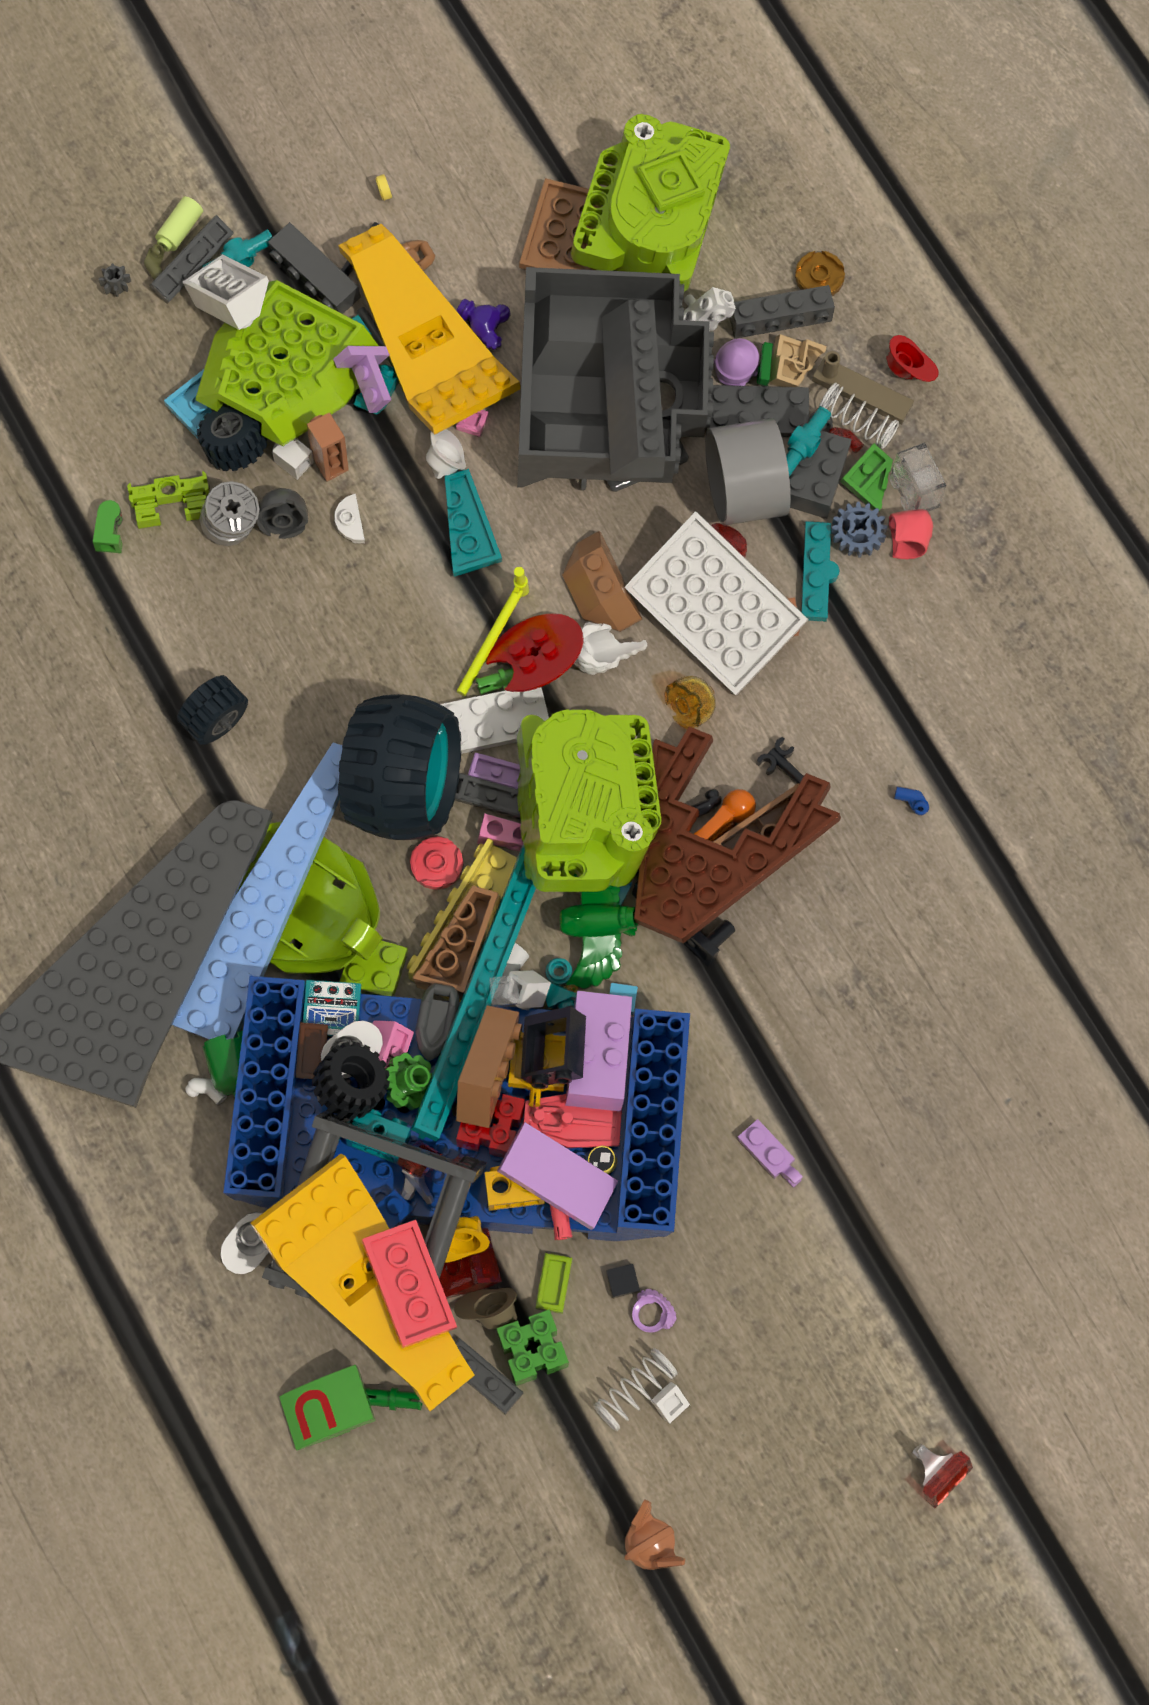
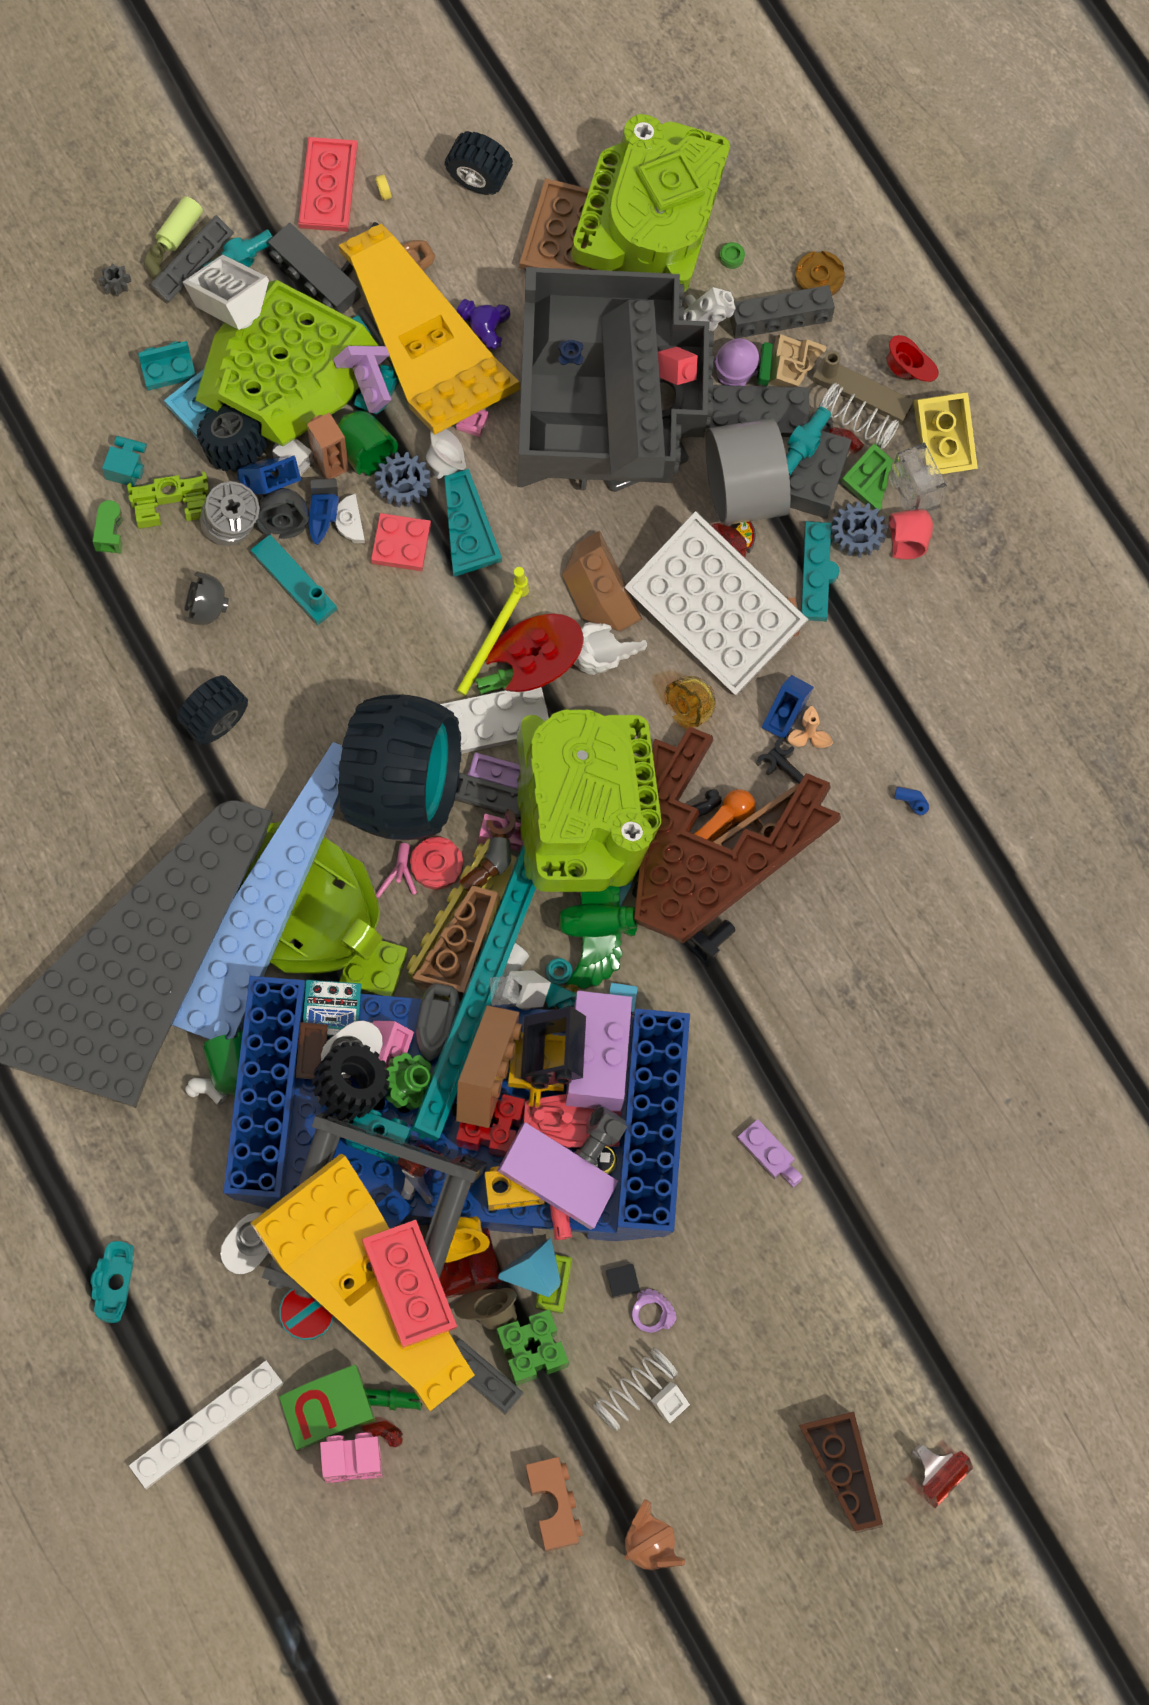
none -> teal piece [91,1241,134,1323]
none -> teal brick [102,435,147,487]
none -> white plate [129,1361,283,1490]
none -> teal bracket [138,341,196,391]
none -> dark grey cylinder [184,571,229,625]
none -> blue torso [238,455,301,494]
none -> teal piece [251,534,337,626]
none -> red piece [279,1289,334,1340]
none -> coral tile [298,137,358,232]
none -> blue plate [309,494,339,545]
none -> dark grey tile [311,478,338,496]
none -> bright pink brick [320,1433,383,1483]
none -> green cylinder [338,411,398,476]
none -> clear red arm [362,1421,403,1448]
none -> coral plate [371,513,431,571]
none -> sand blue gear [375,452,431,508]
none -> bright pink plant [376,843,417,898]
none -> black wheel [444,131,513,195]
none -> reddish brown piece [459,809,516,892]
none -> medium azure slope [498,1238,561,1297]
none -> nougat arch [526,1457,583,1552]
none -> dark blue plate [558,340,584,365]
none -> dark grey connector [575,1106,628,1166]
none -> coral brick [658,347,698,385]
none -> bright green tile [720,242,745,269]
none -> tile [730,521,756,553]
none -> blue slope [762,675,814,738]
none -> light nougat plant [787,706,833,748]
none -> reddish brown wedge [799,1412,883,1534]
none -> light yellow slope [913,392,978,476]

